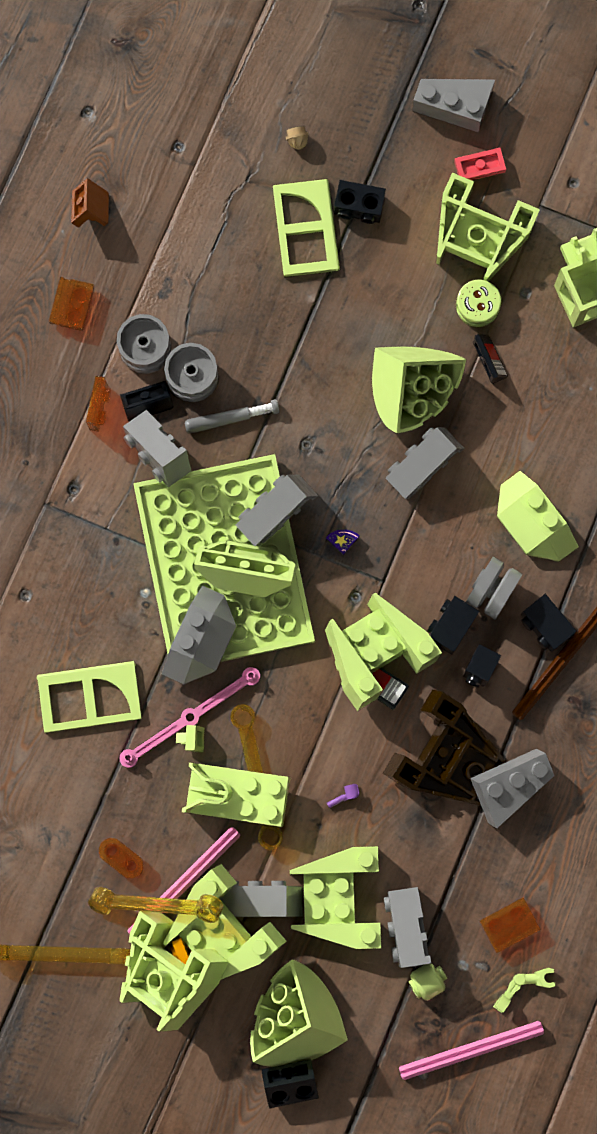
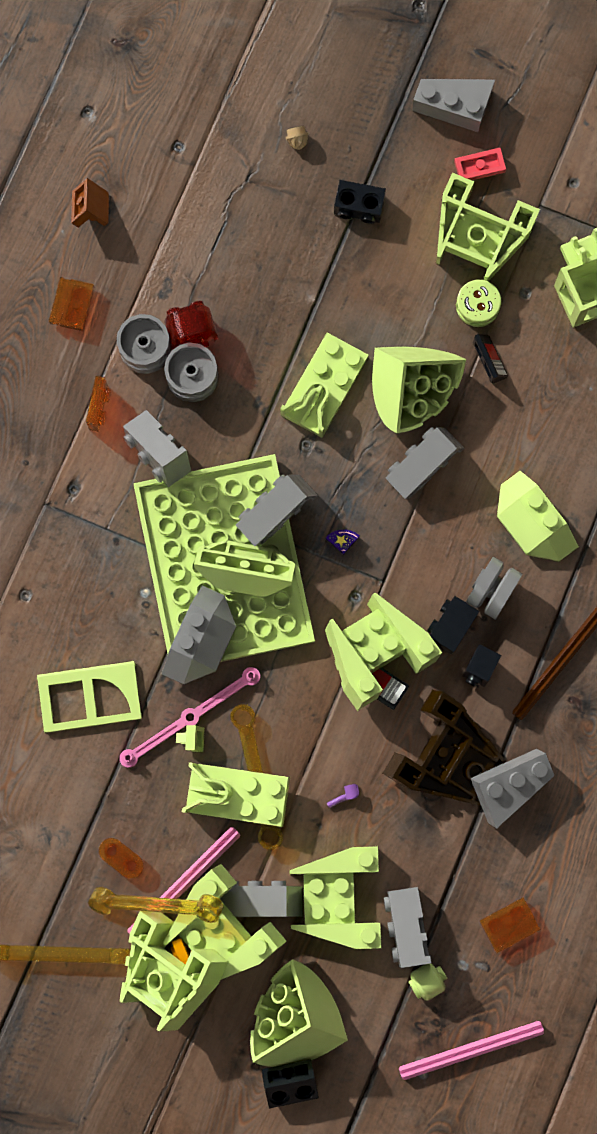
black slope [120,381,174,422] -> none
light grey piece [185,399,279,434] -> none
yellowish green window [273,179,340,277] -> none
yellowish green piece [493,968,555,1013] -> none
black brick [521,593,577,652] -> none
none -> clear red brick [164,301,218,350]
none -> yellowish green plate [280,333,369,438]

